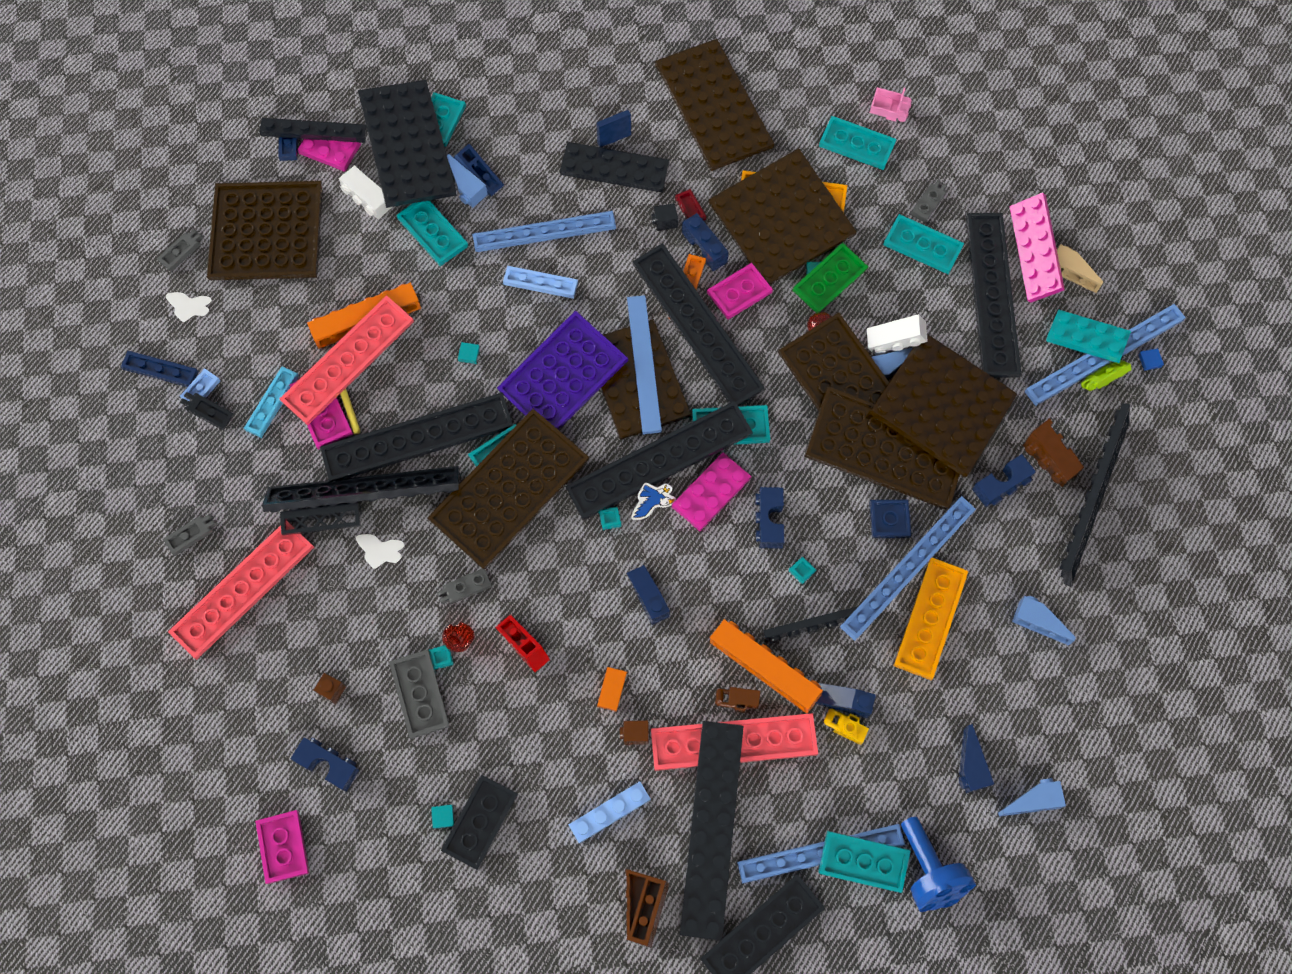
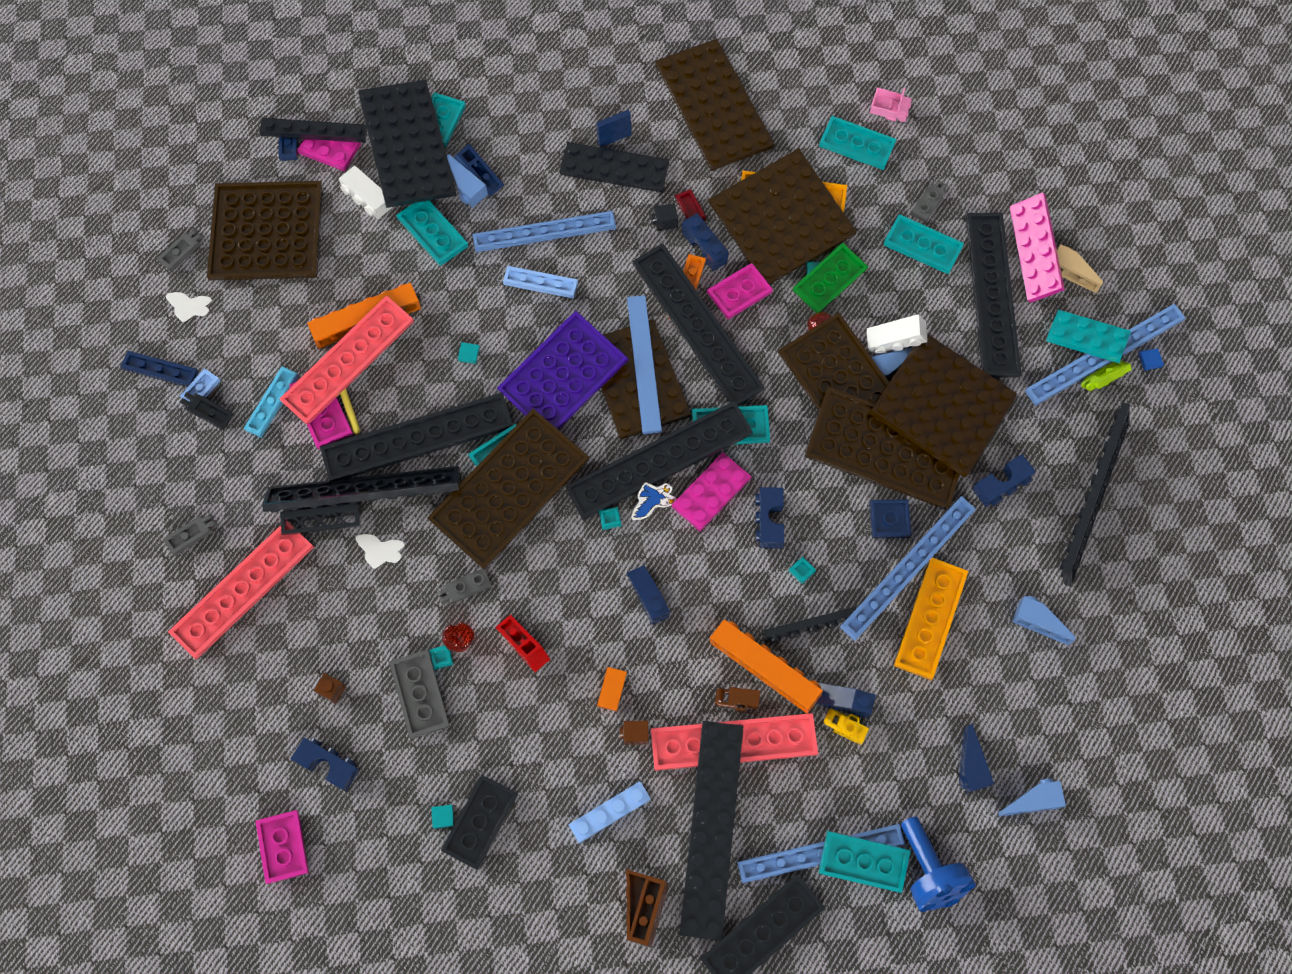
reddish brown wedge [1023,418,1084,487] -> none

